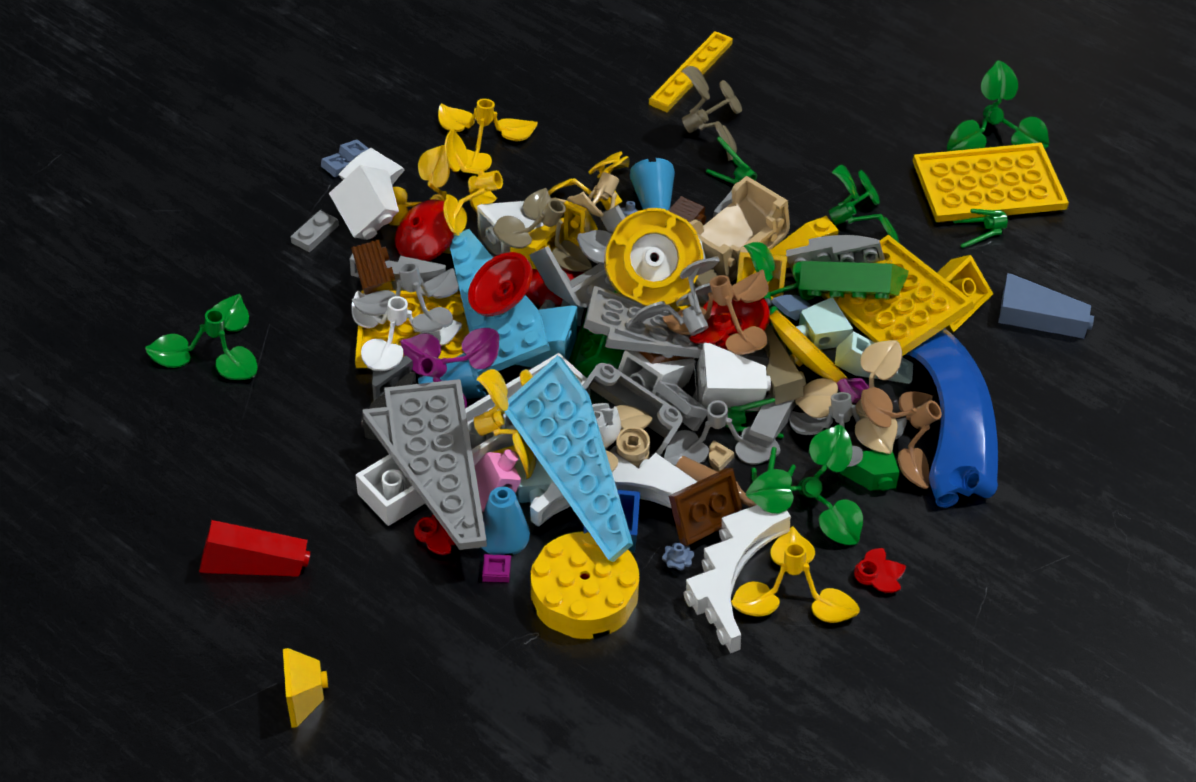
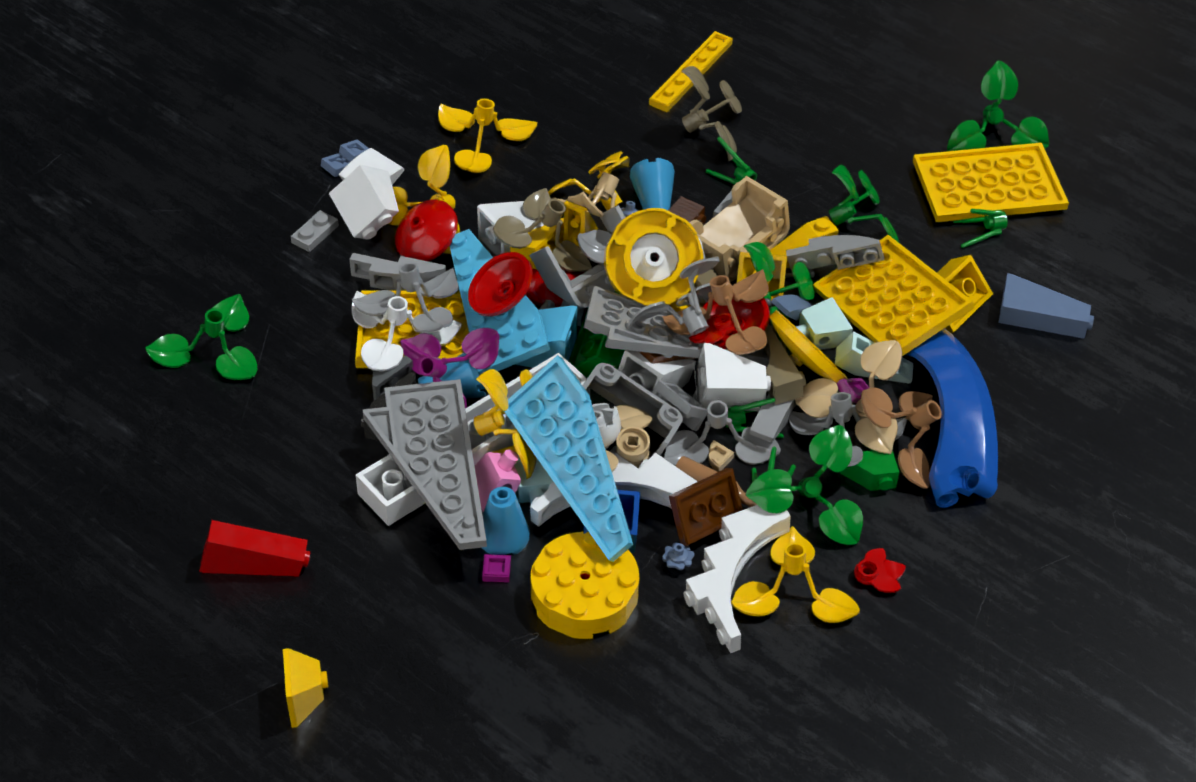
reddish brown brick [351,240,396,295] -> none
red plate [414,514,455,555] -> none
yellow plant [443,128,503,236] -> none
green slope [799,261,909,300] -> none

